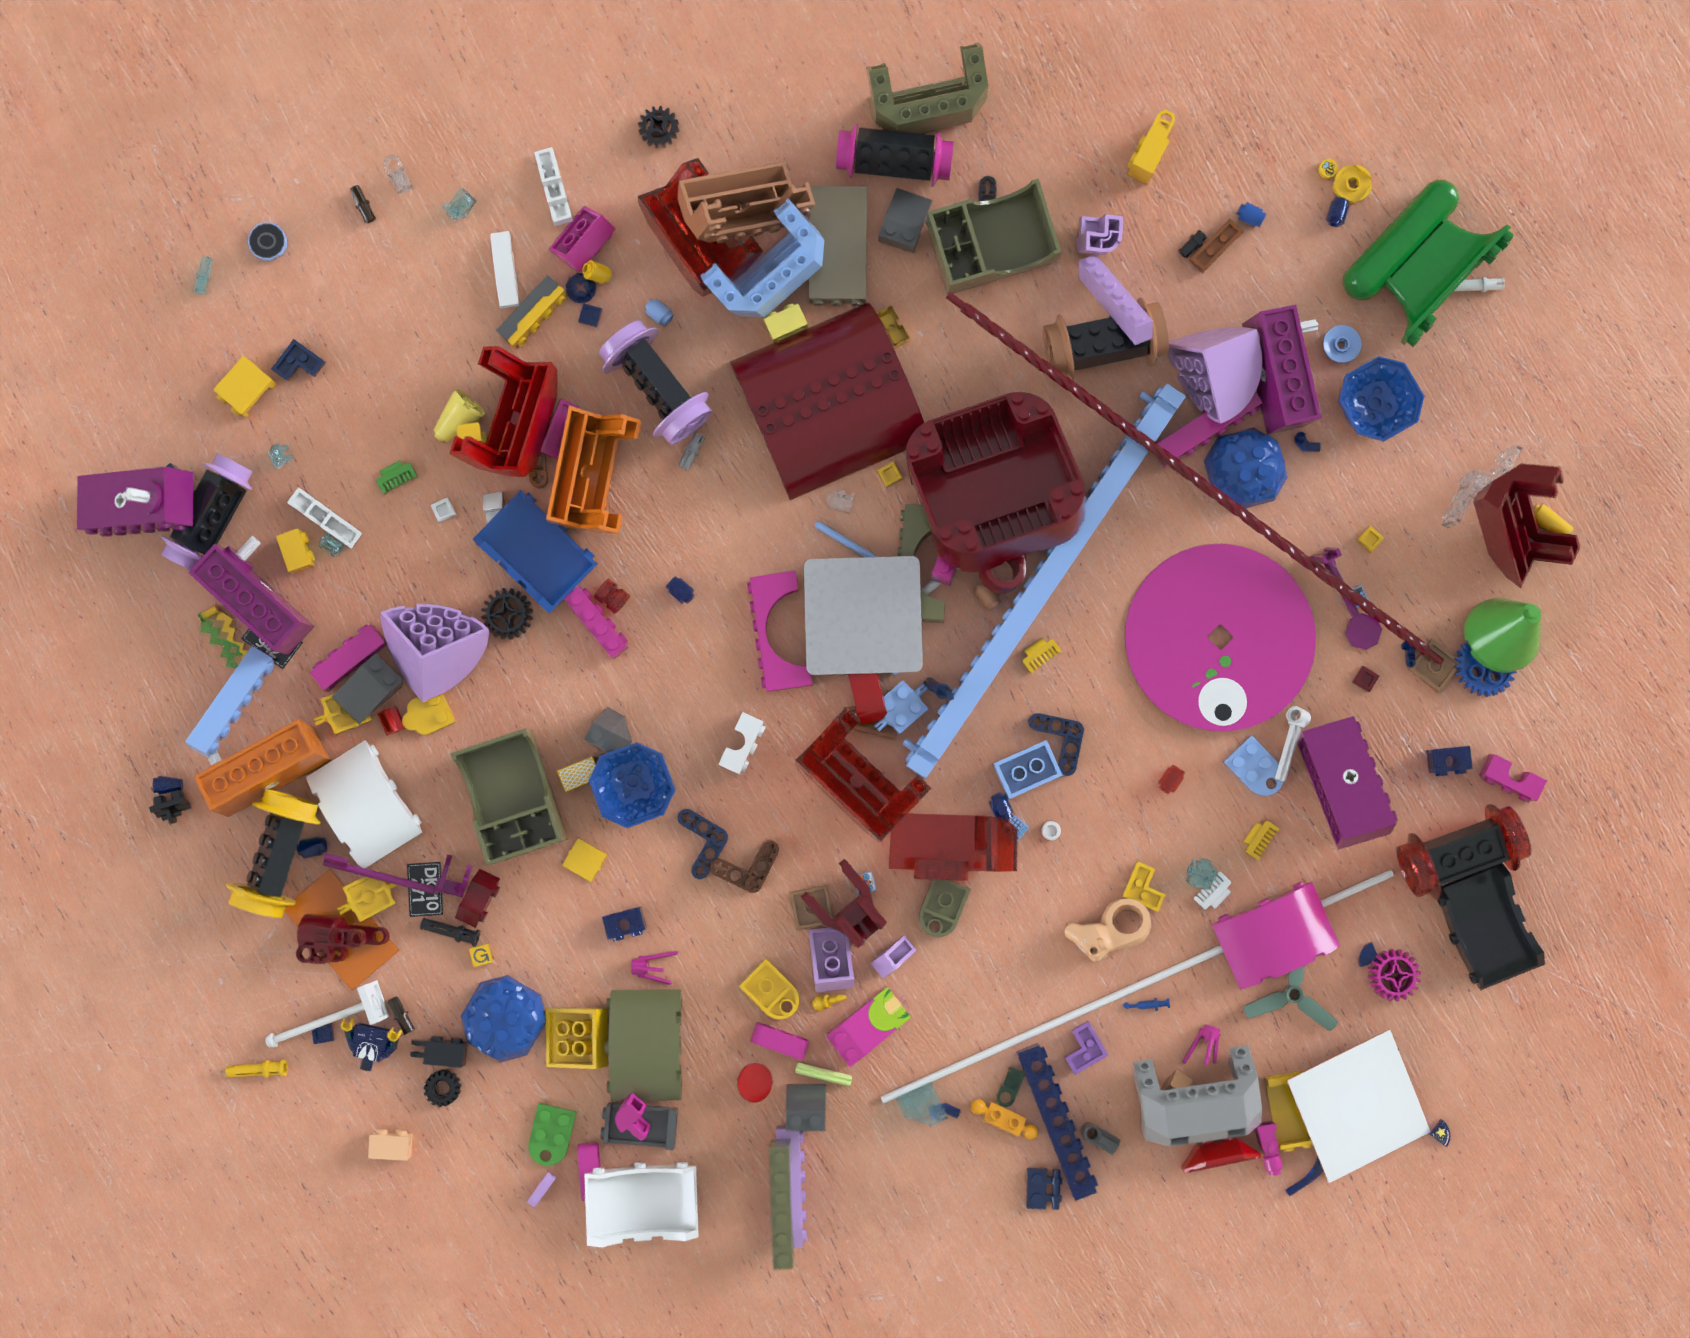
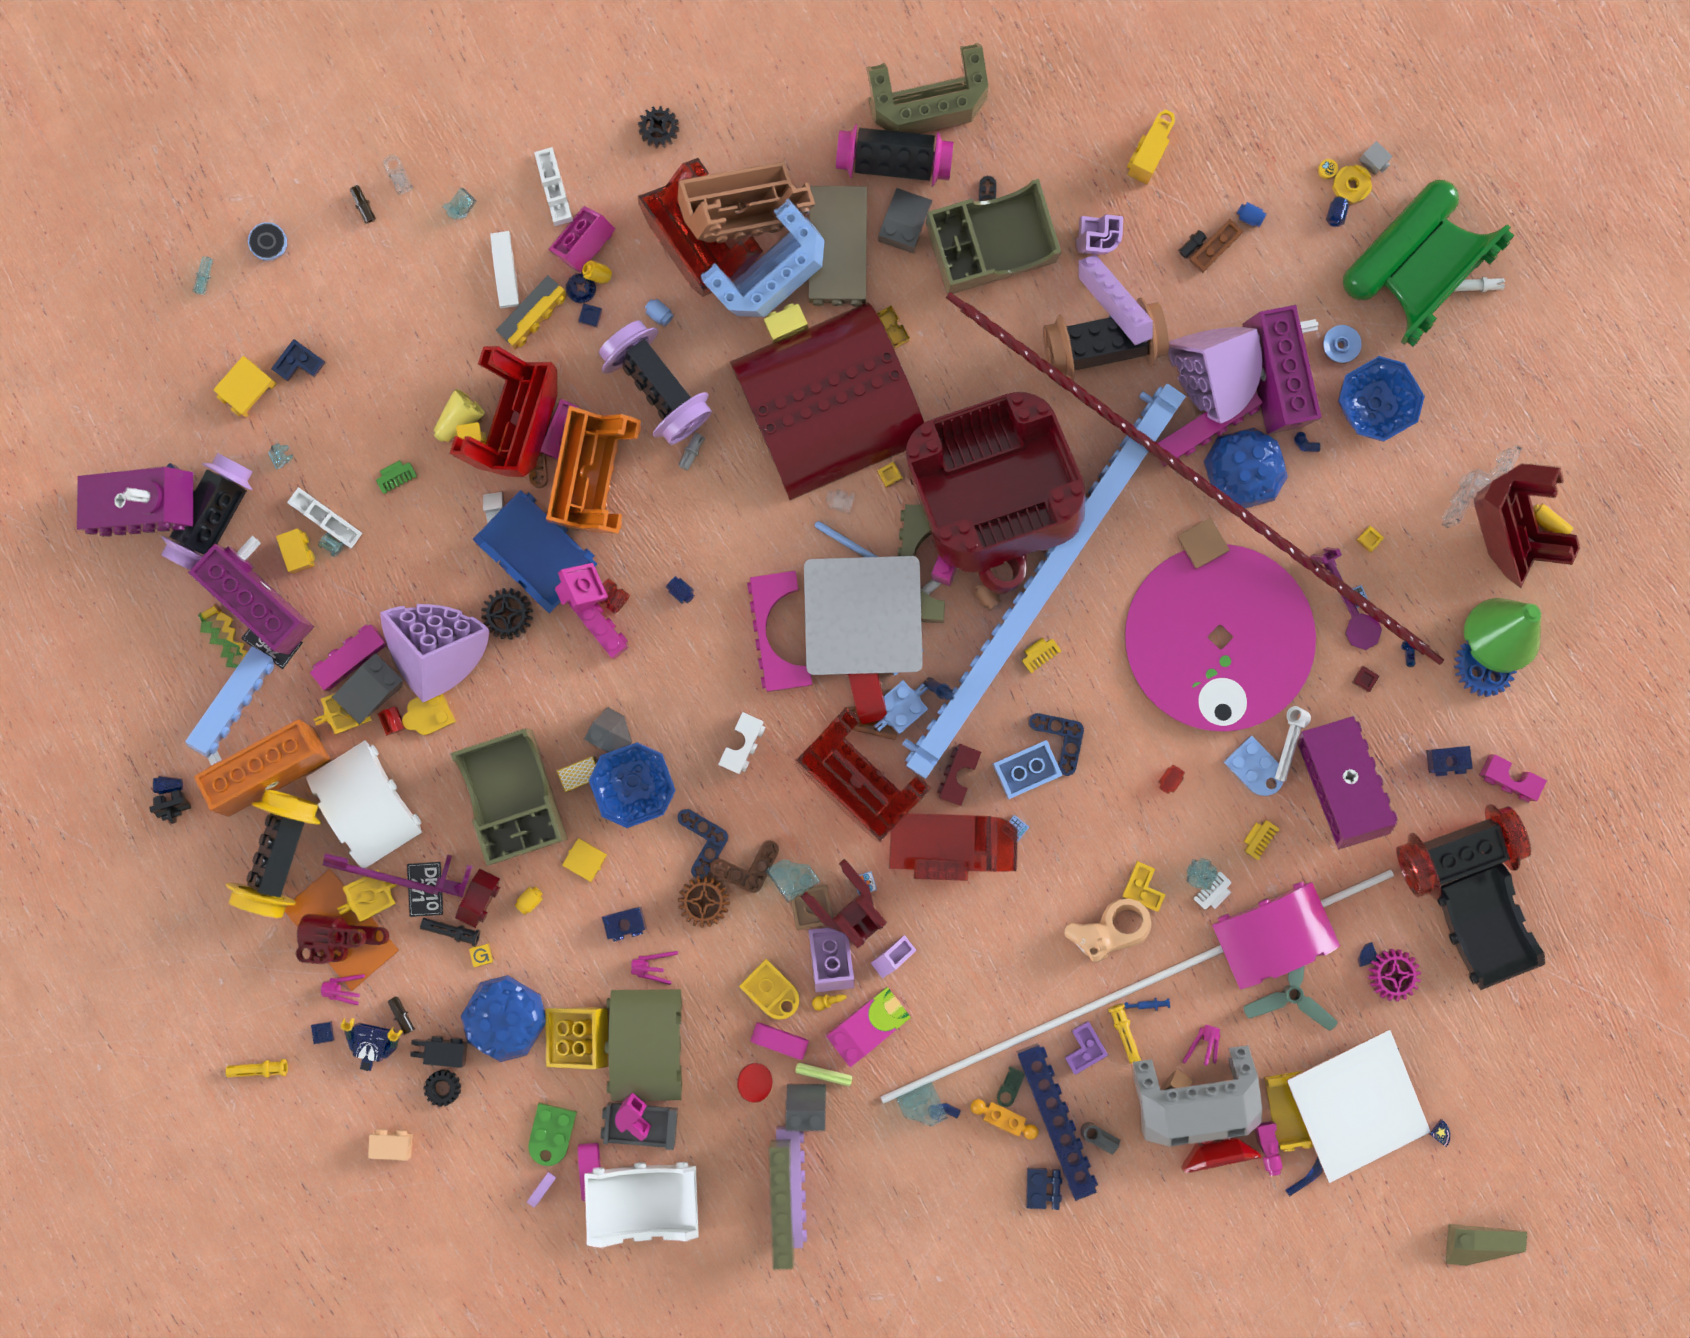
white tile [265,980,390,1048] -> none
clear blue brick [297,836,327,859] -> none
white tile [431,497,457,523] -> none
olive plate [919,874,971,937] -> none
clear blue brick [989,792,1014,822] -> none
white tile [1041,821,1061,840] -> none
medium nougat tile [1408,639,1459,693] -> none
none -> dark pink plant [321,974,365,1005]
none -> yellow brick [514,886,543,915]
none -> dark pink panel [555,563,608,612]
none -> dark orange gear [678,875,730,928]
none -> clear light blue plate [766,859,820,903]
none -> dark red arch [937,744,981,806]
none -> yellow pin [1108,1003,1141,1064]
none -> medium nougat tile [1177,518,1230,569]
none -> light grey brick [1359,141,1393,175]
none -> olive wedge [1446,1224,1527,1266]

